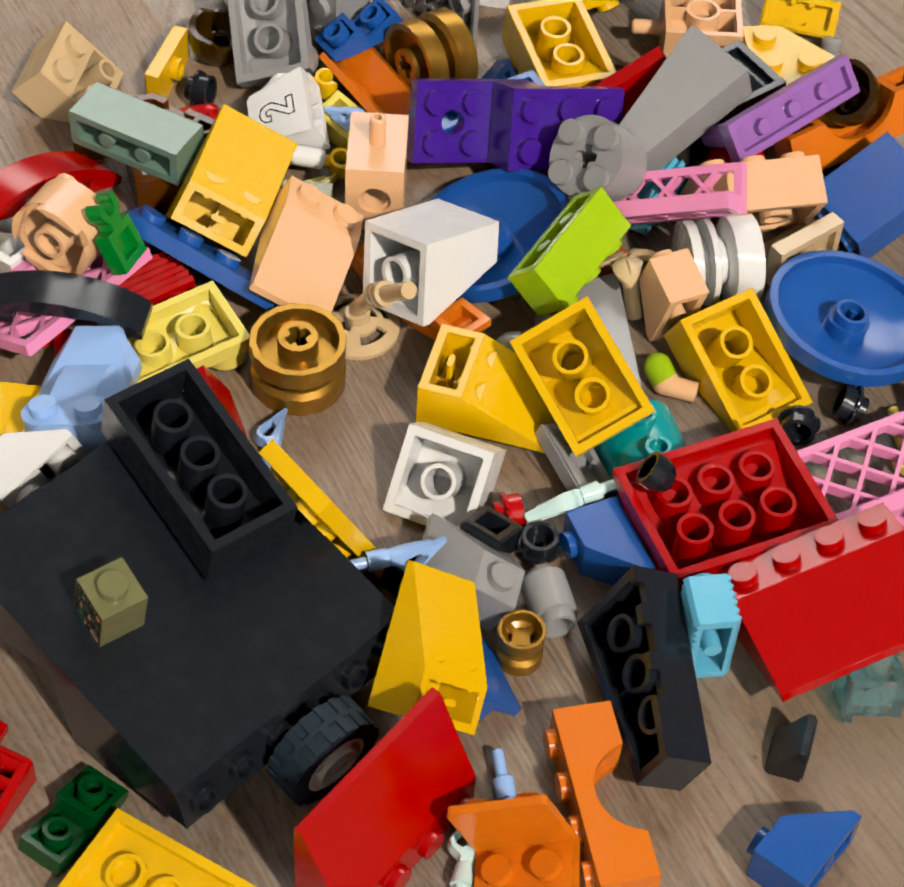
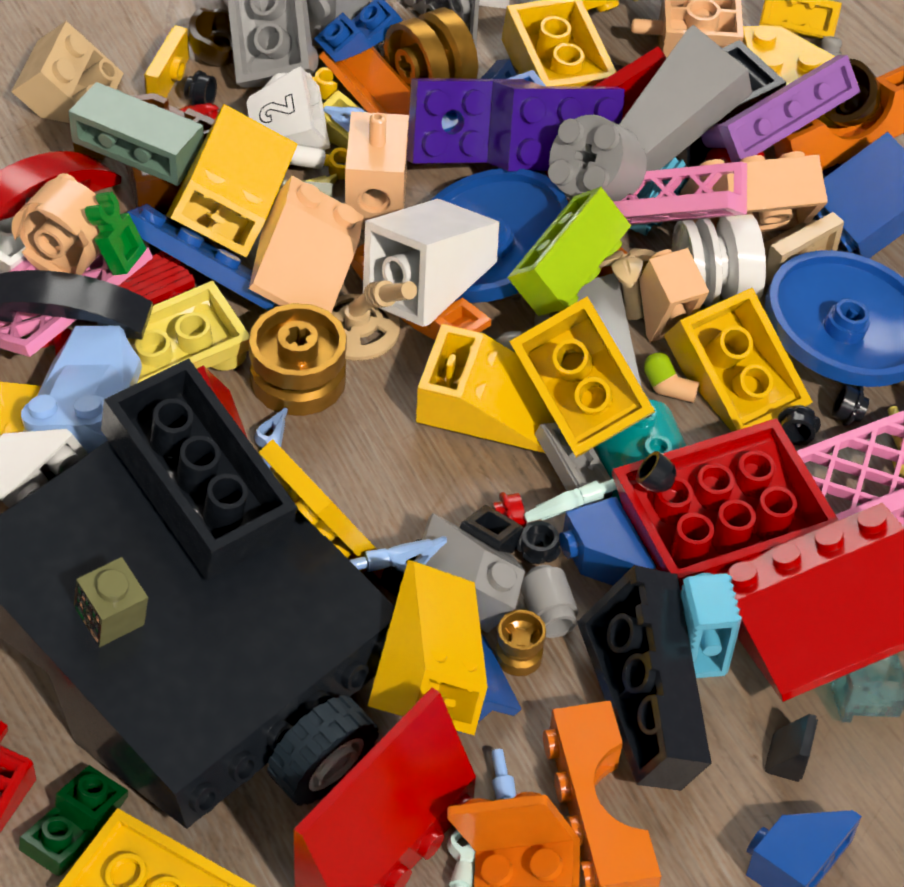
white slope [382,421,506,527] -> none

